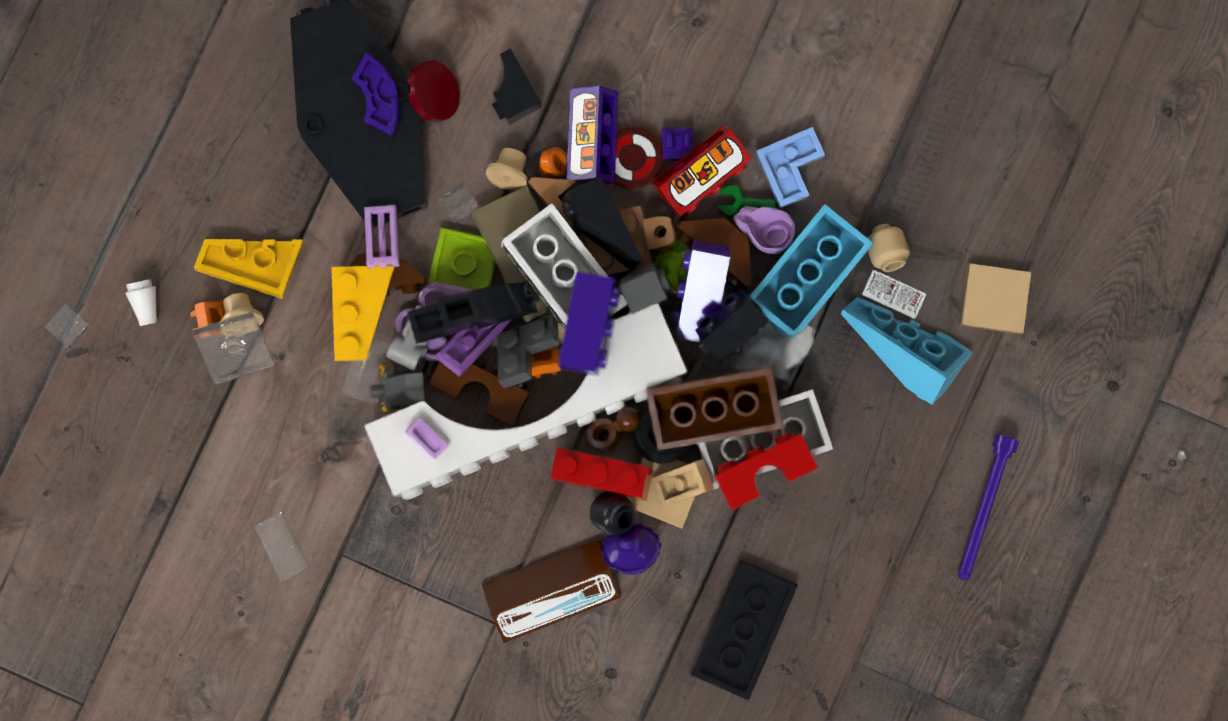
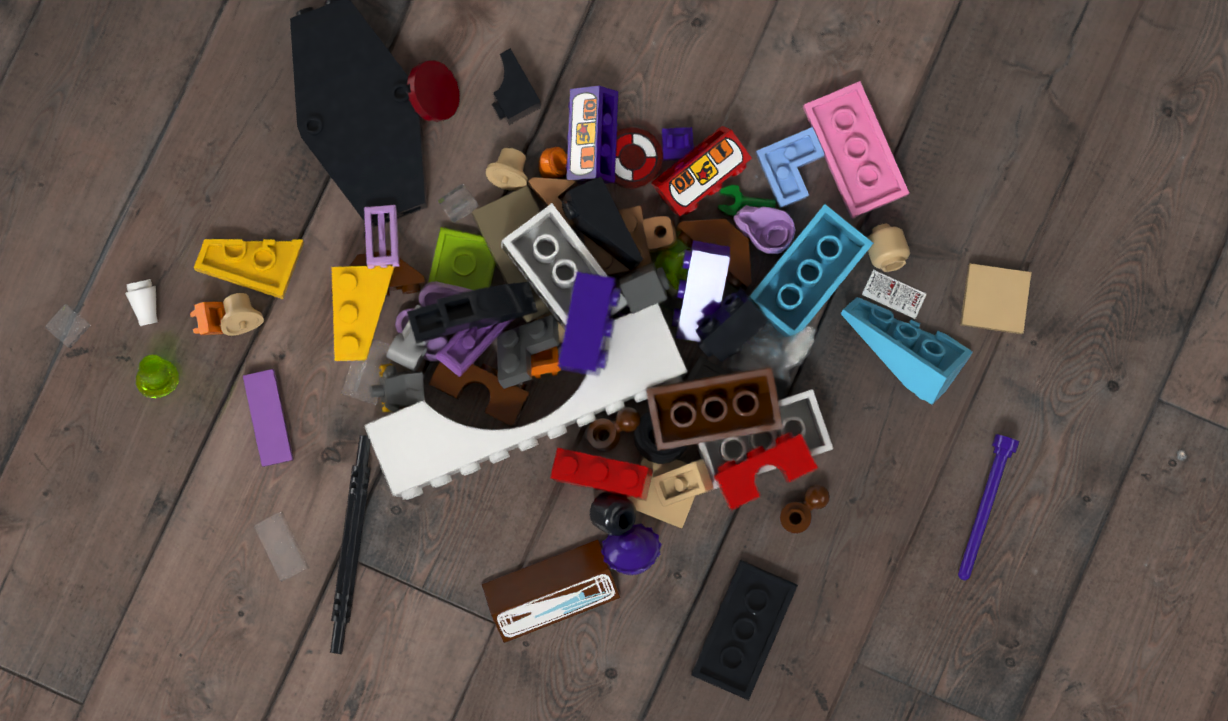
clear plate [193,311,274,385] -> none
dark purple tile [351,52,400,136] -> none
lavender piece [405,417,448,459] -> none
none -> clear neon green piece [136,355,179,398]
none -> medium lavender tile [243,369,294,467]
none -> black axle [330,435,371,654]
none -> reddish brown plate [780,485,830,533]
none -> bright pink plate [803,81,909,219]

